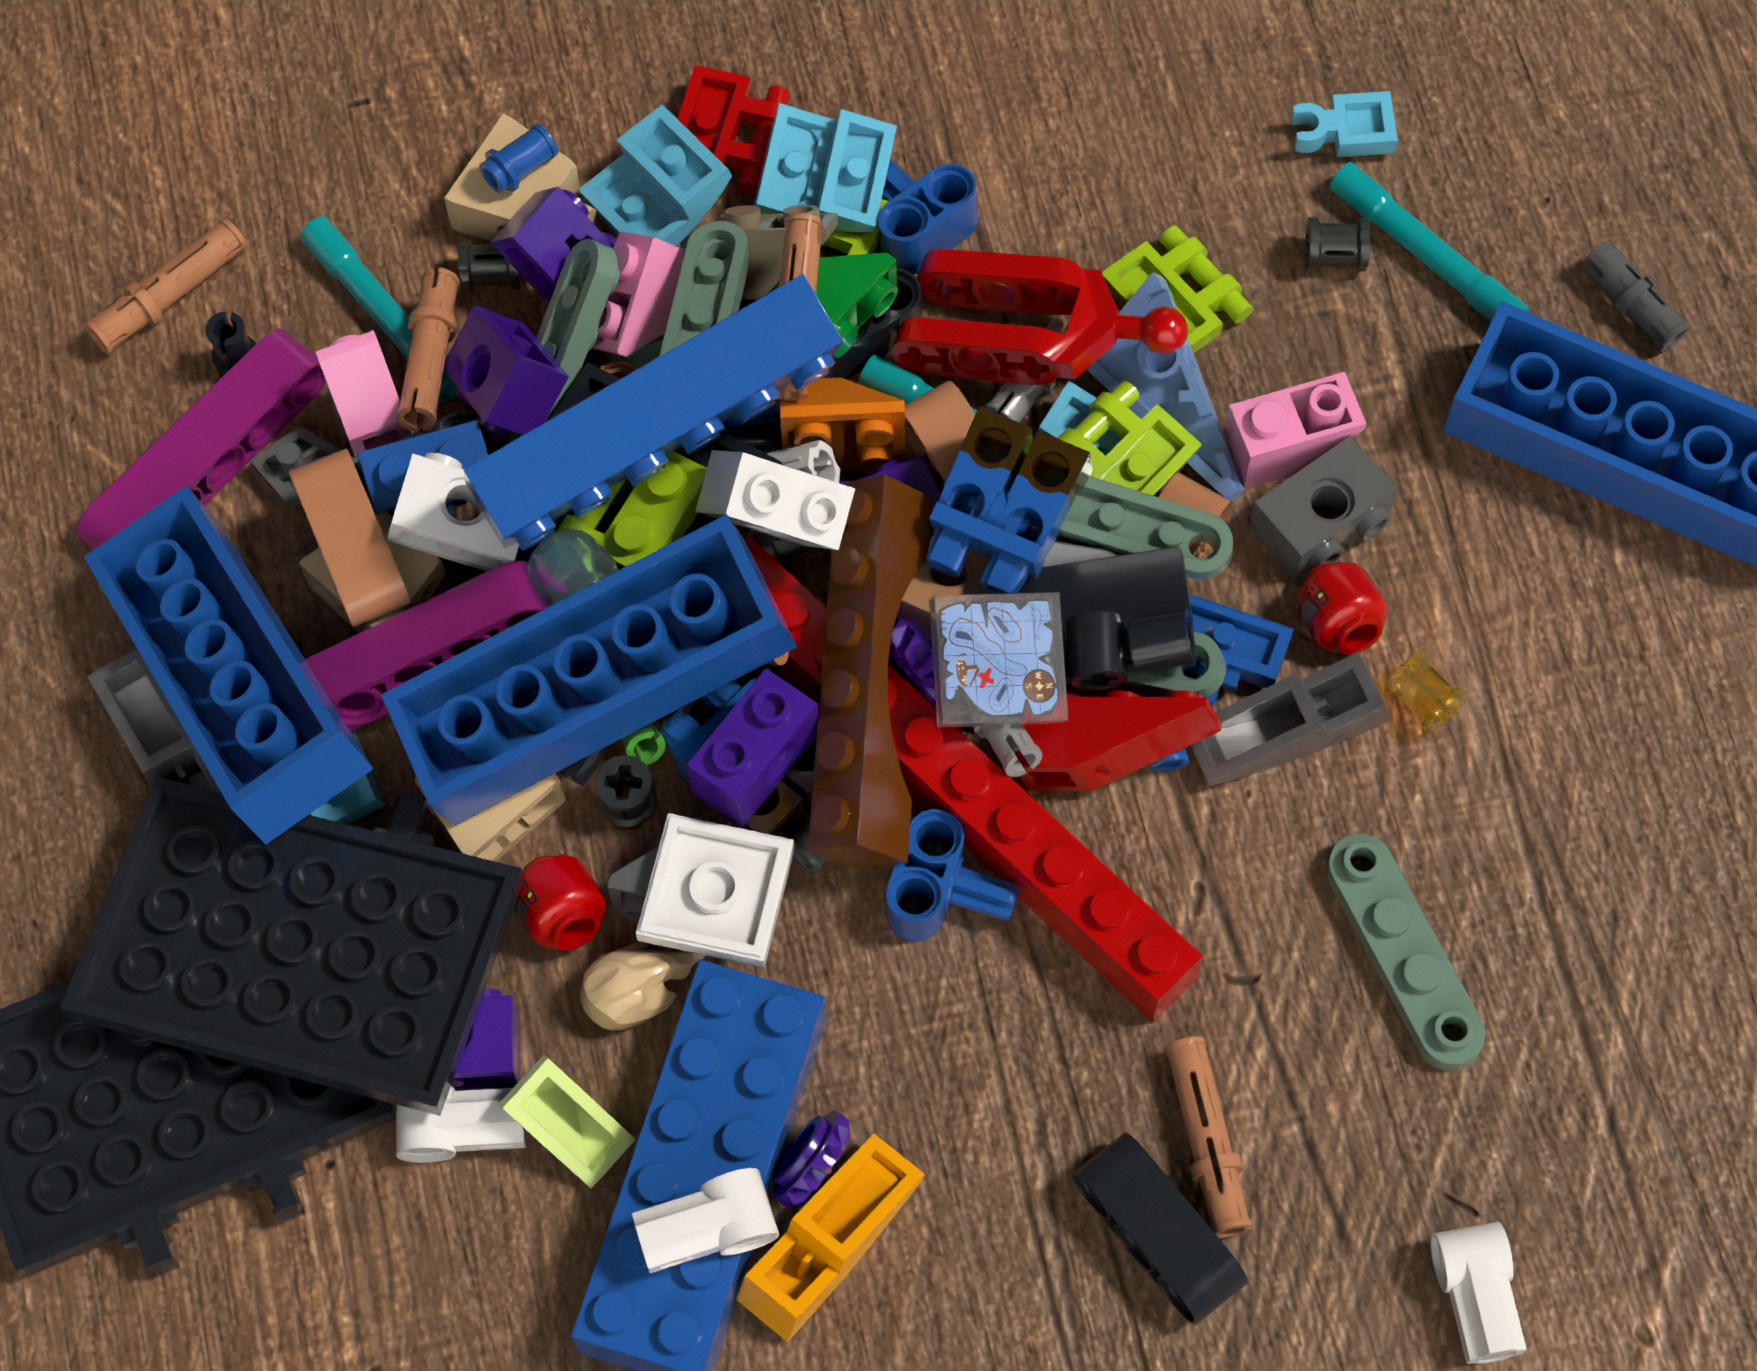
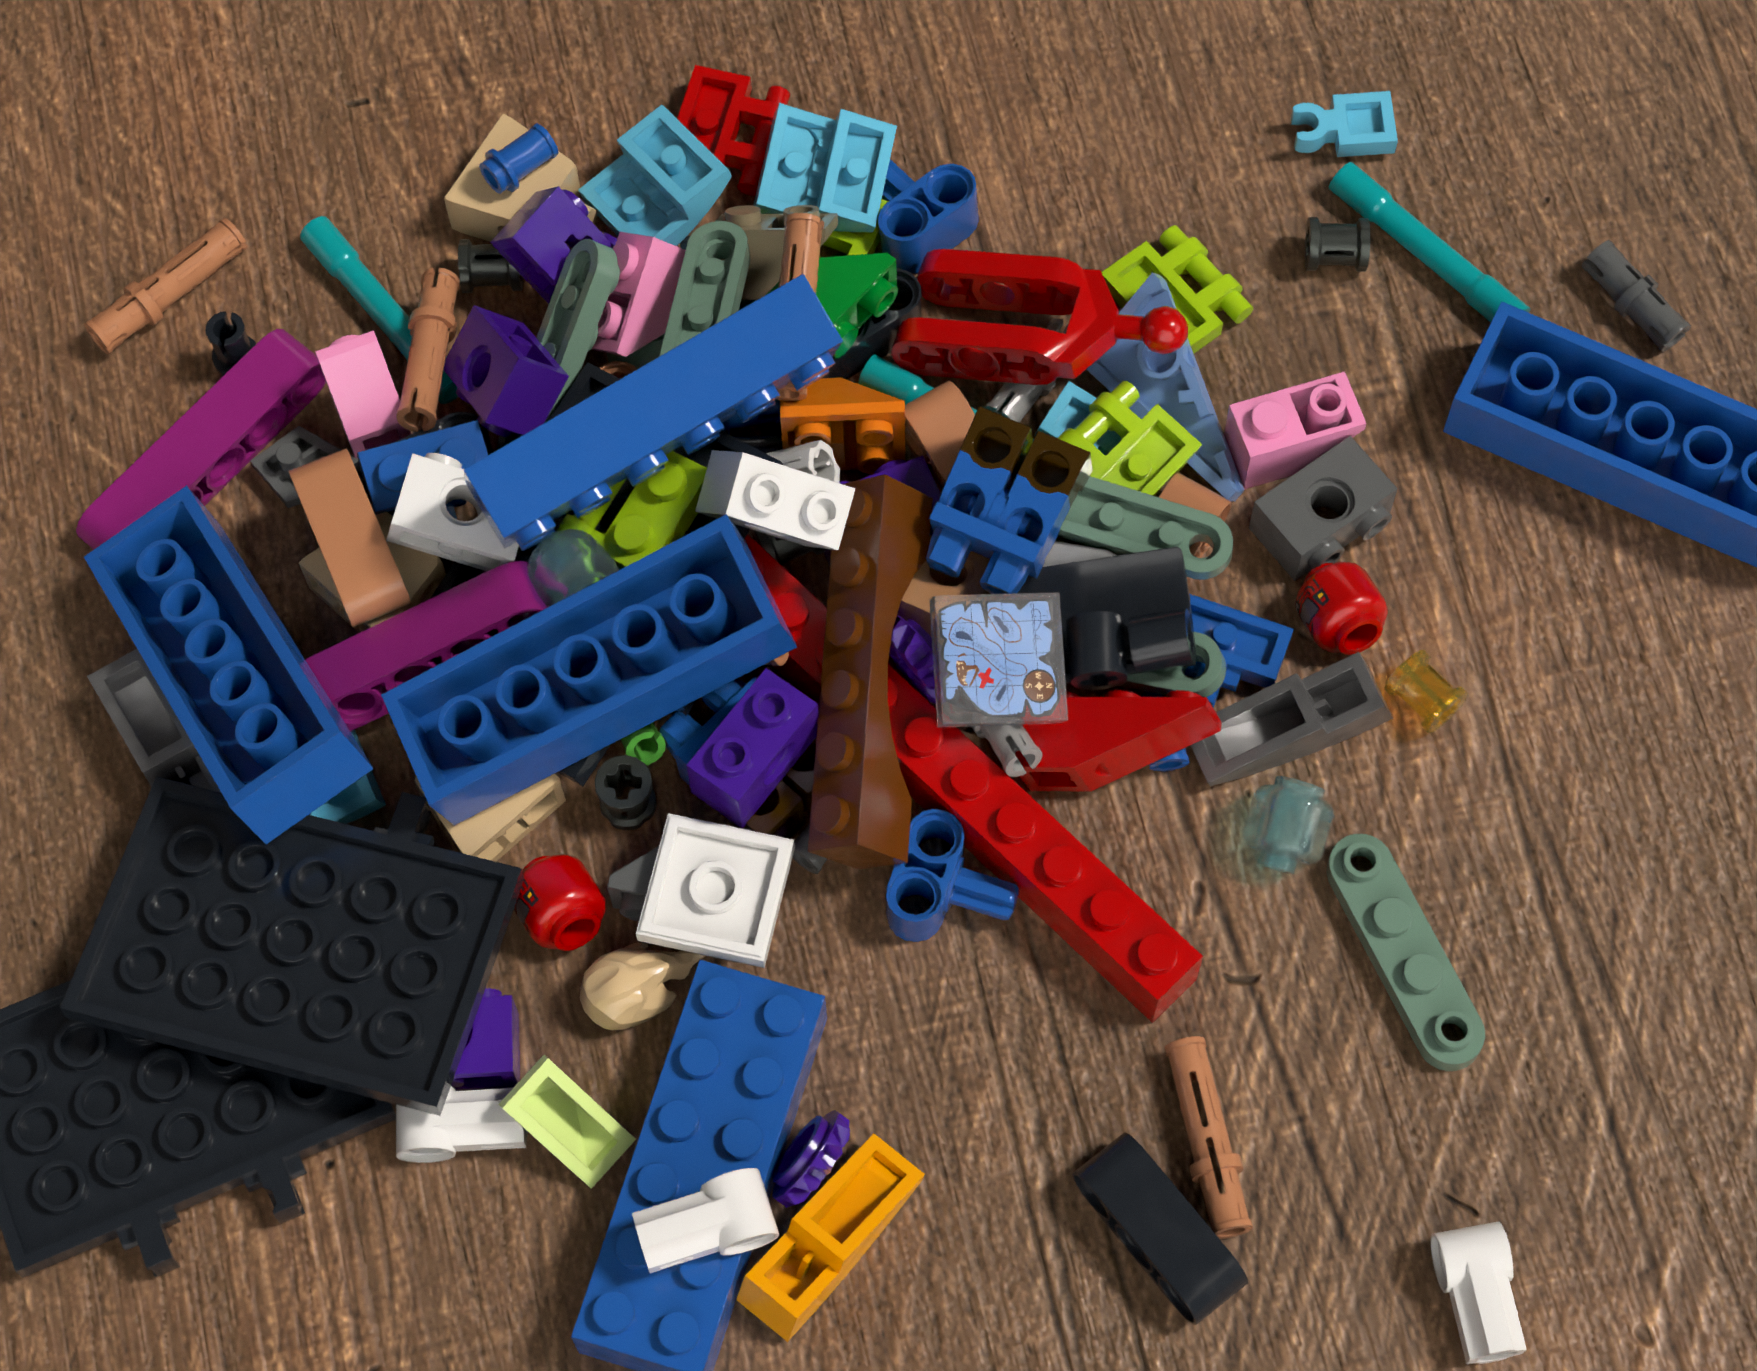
none -> clear light blue head [1242,776,1335,874]

